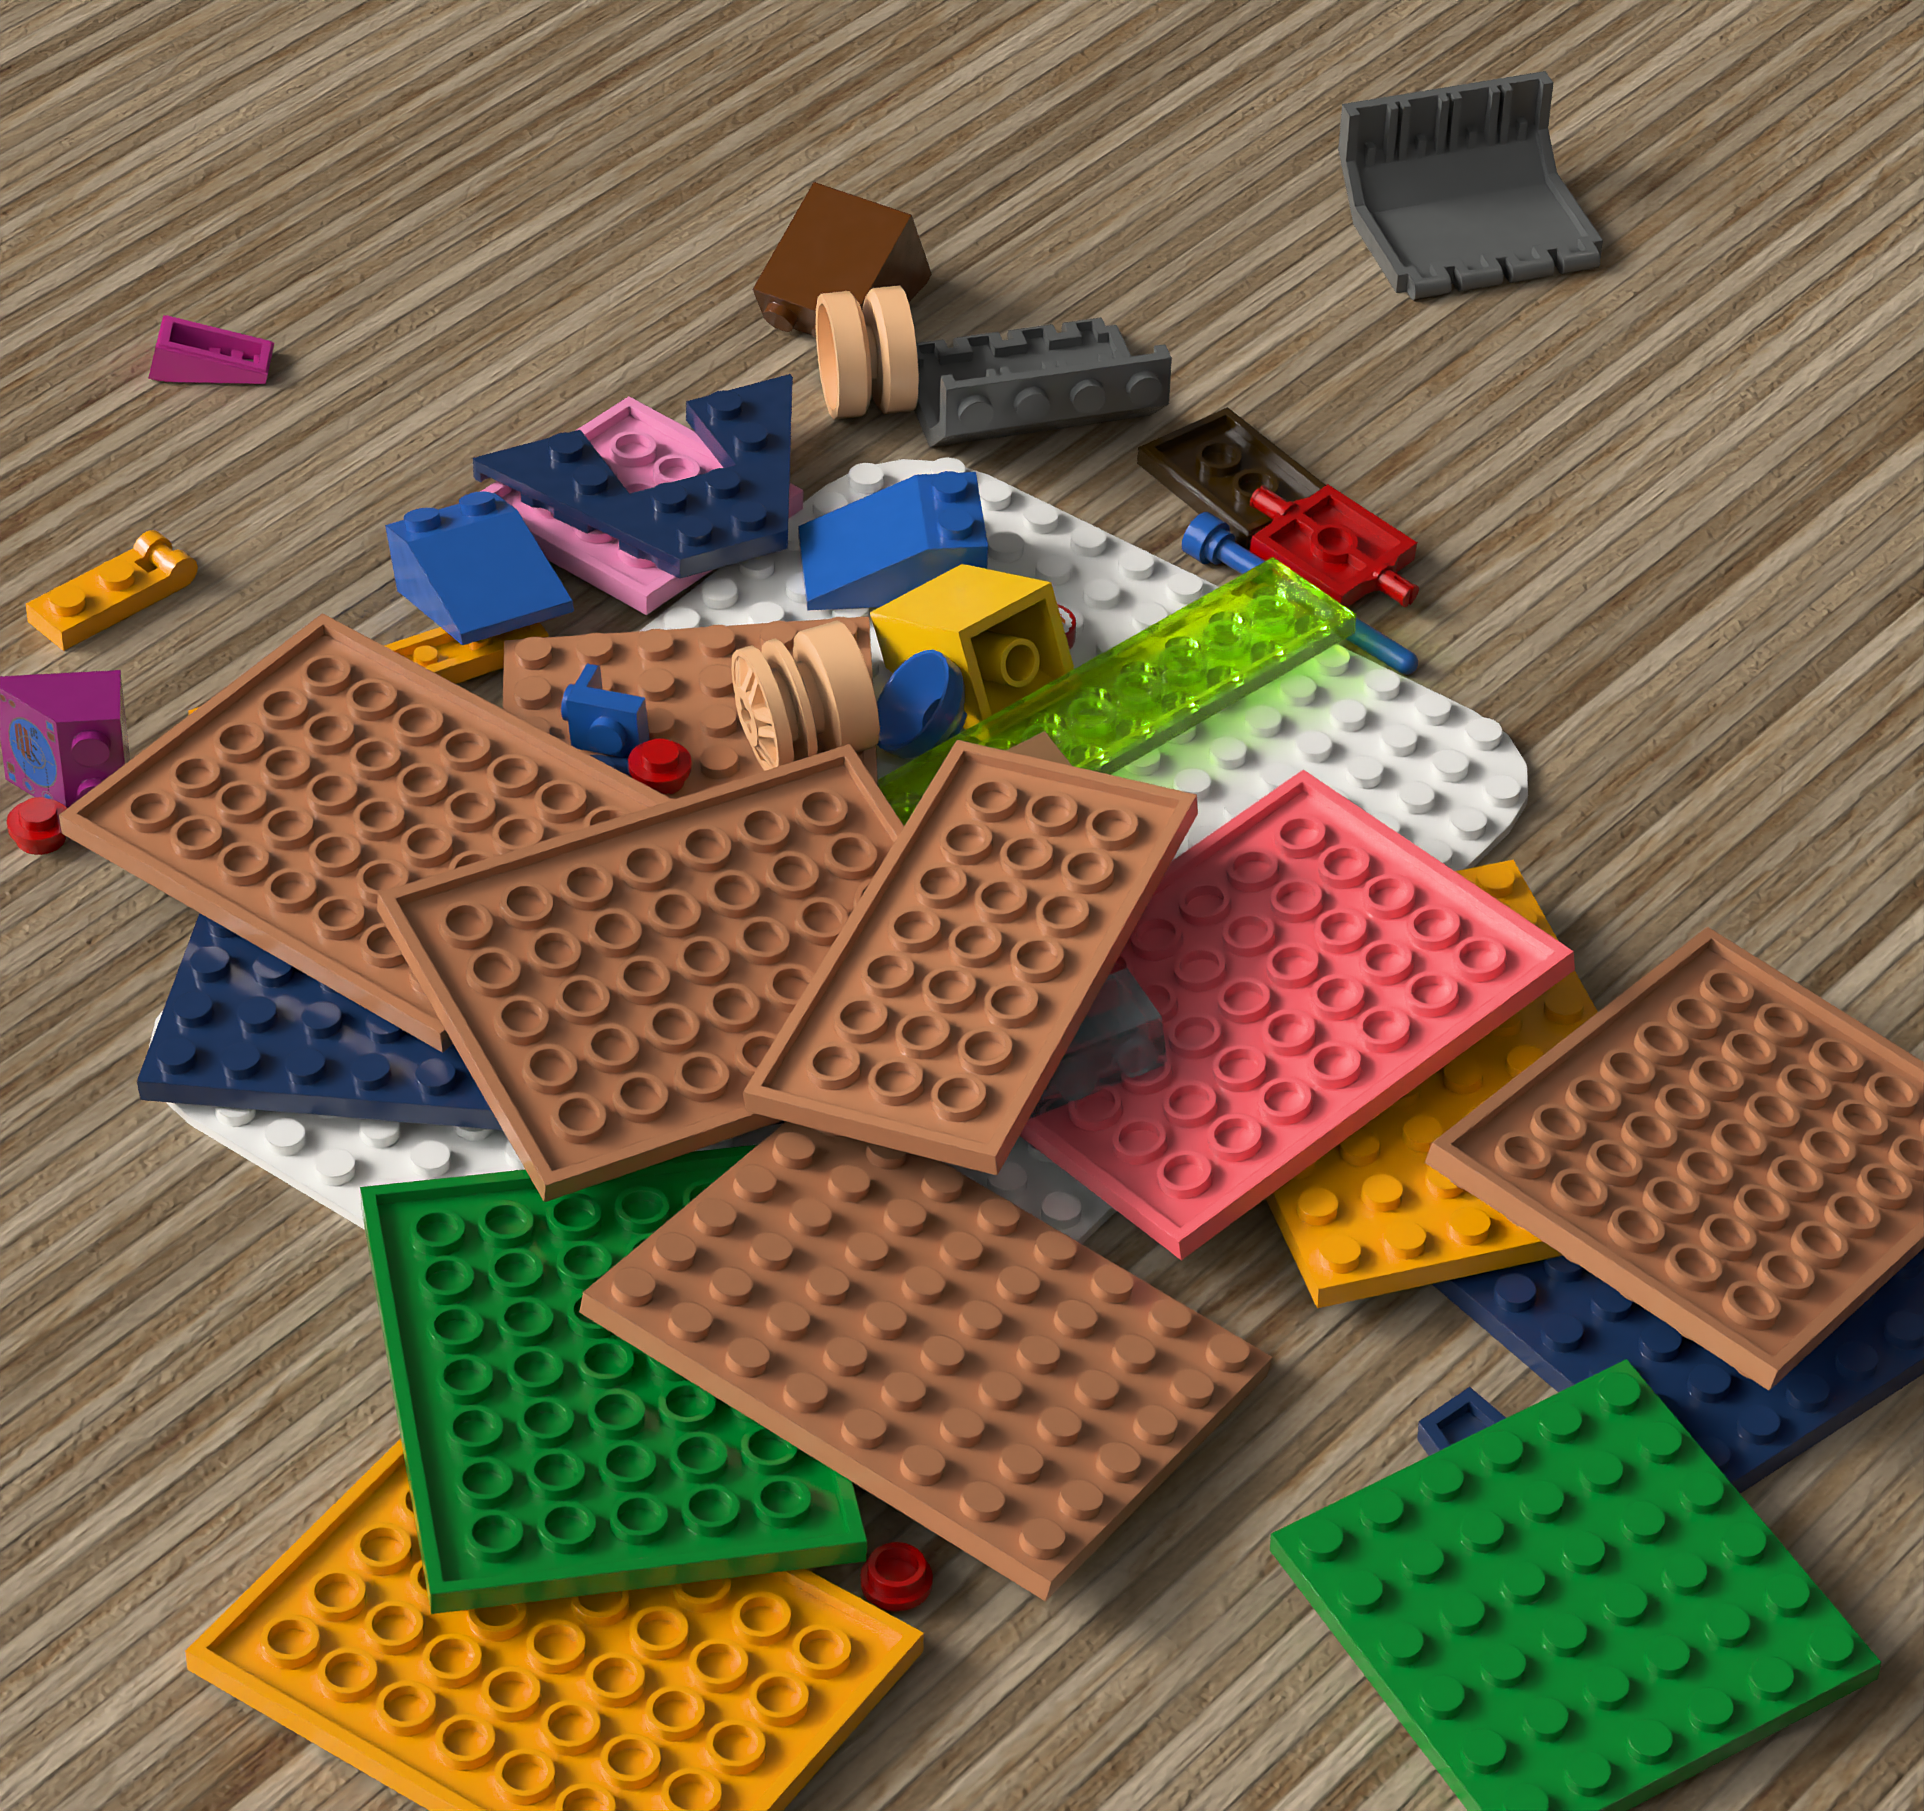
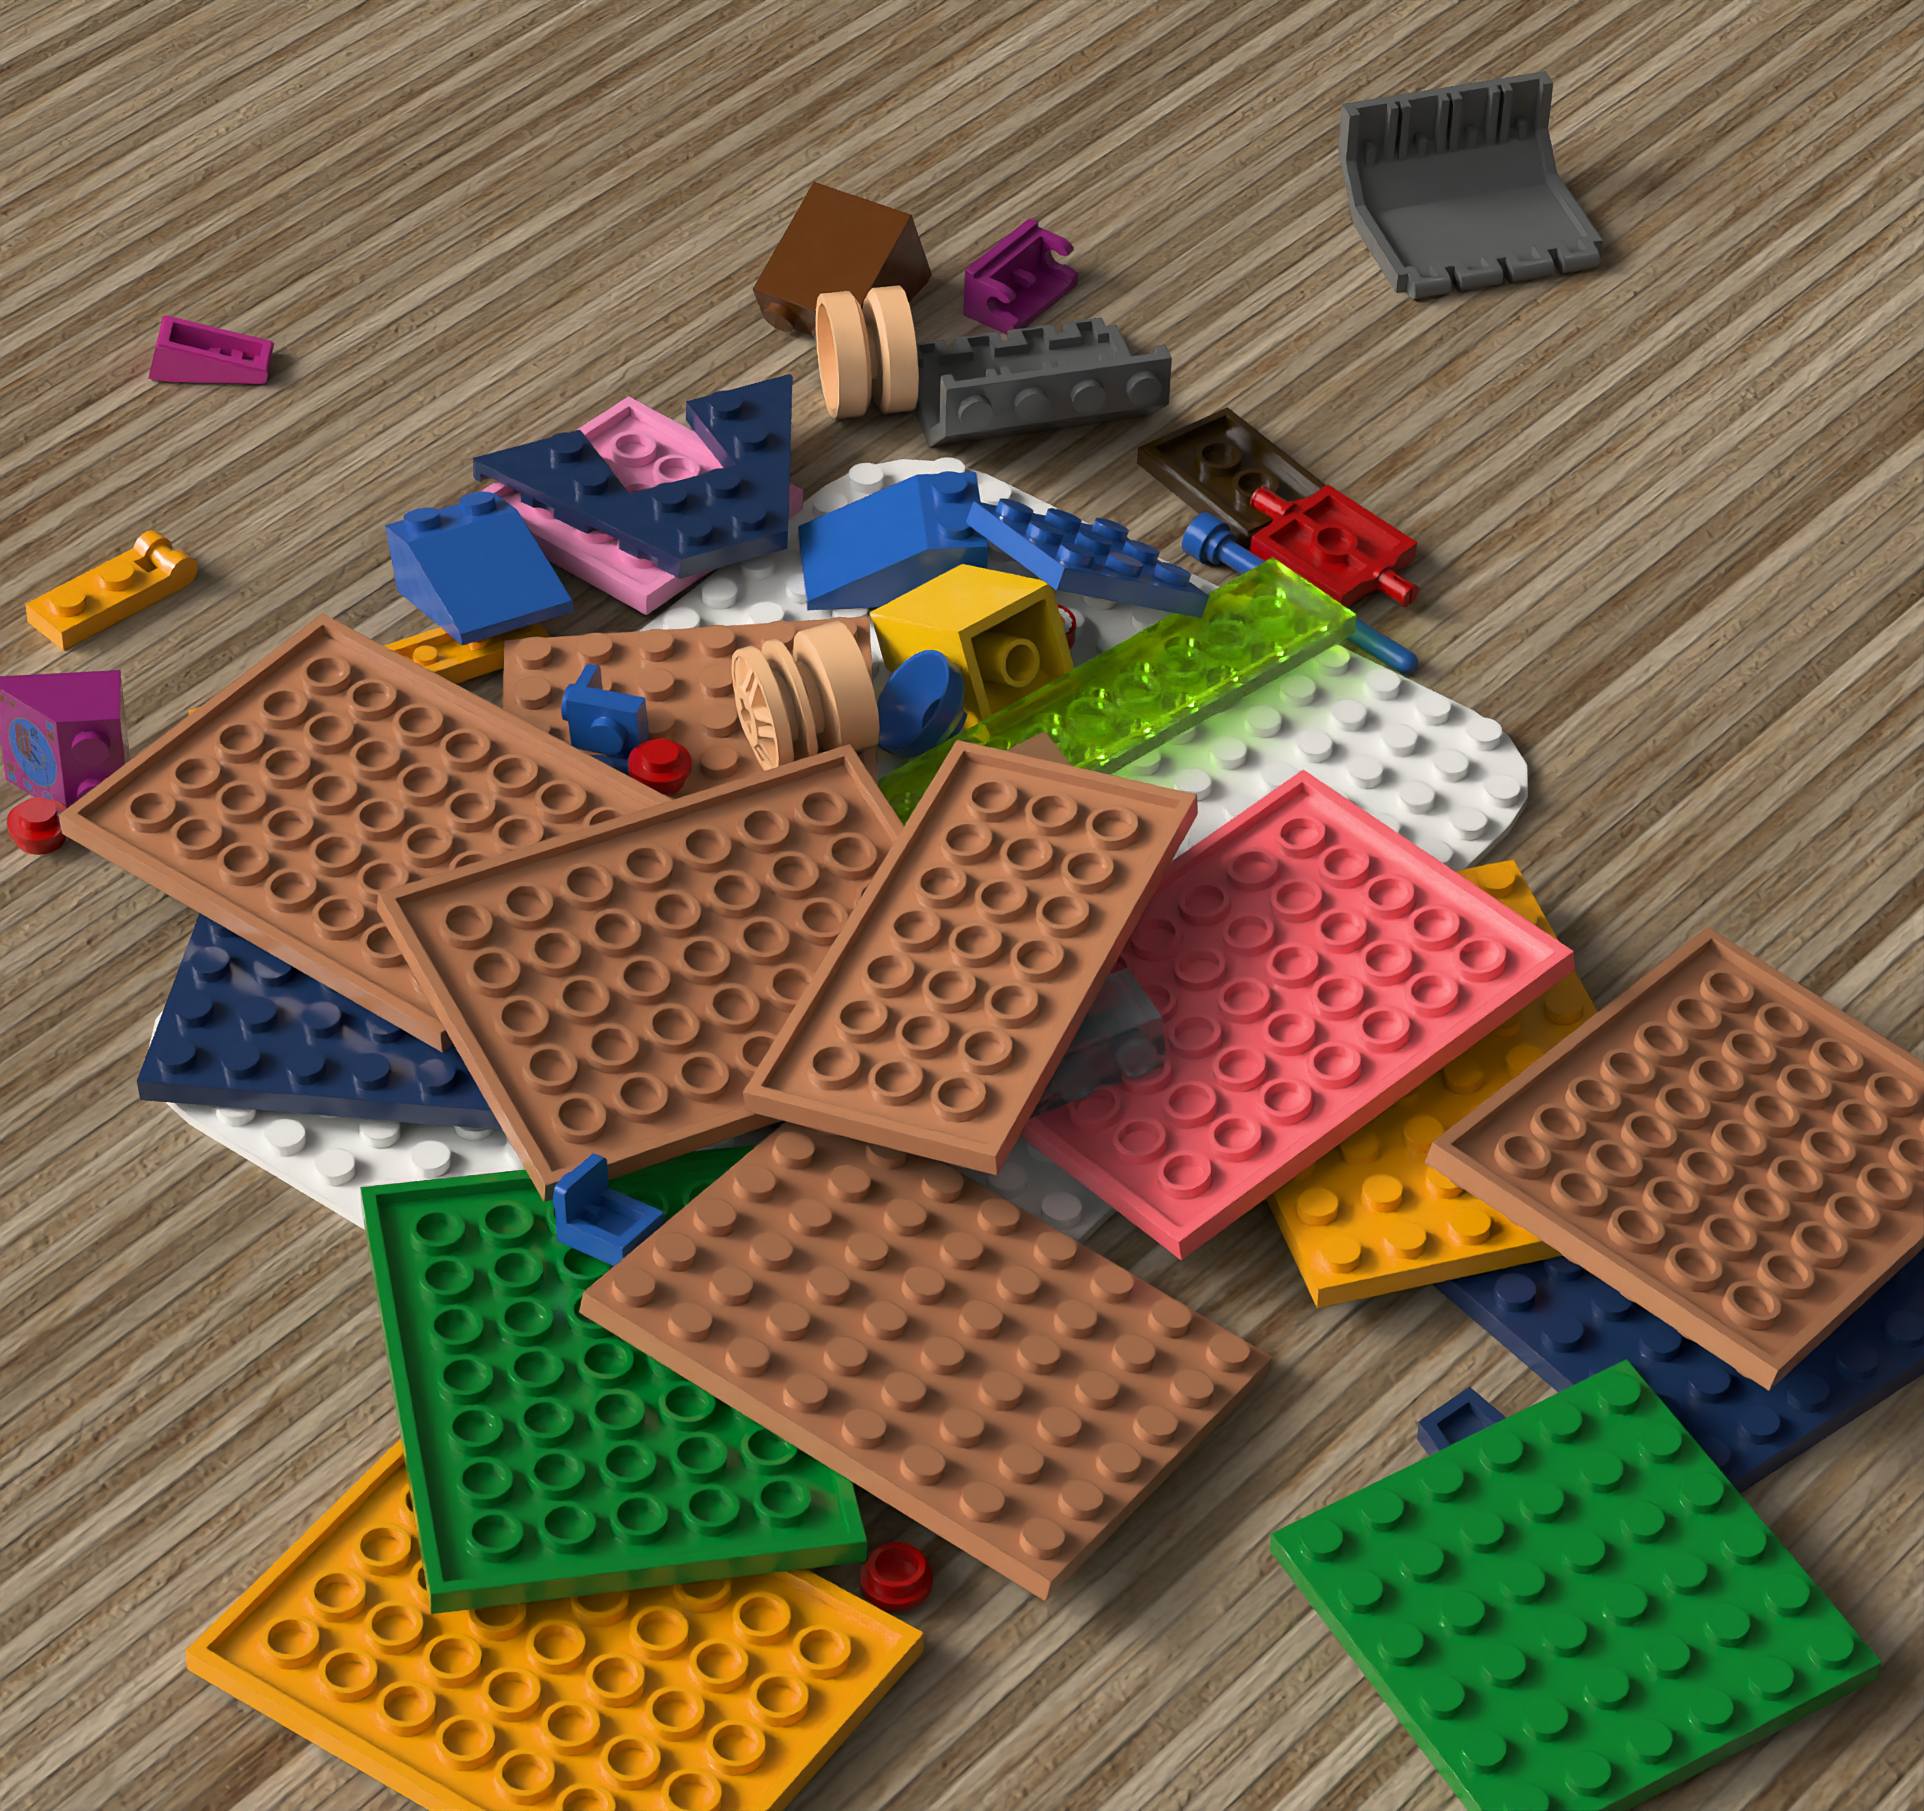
none -> blue bracket [553,1153,665,1266]
none -> magenta hinge [963,218,1078,335]
none -> blue plate [966,498,1210,618]

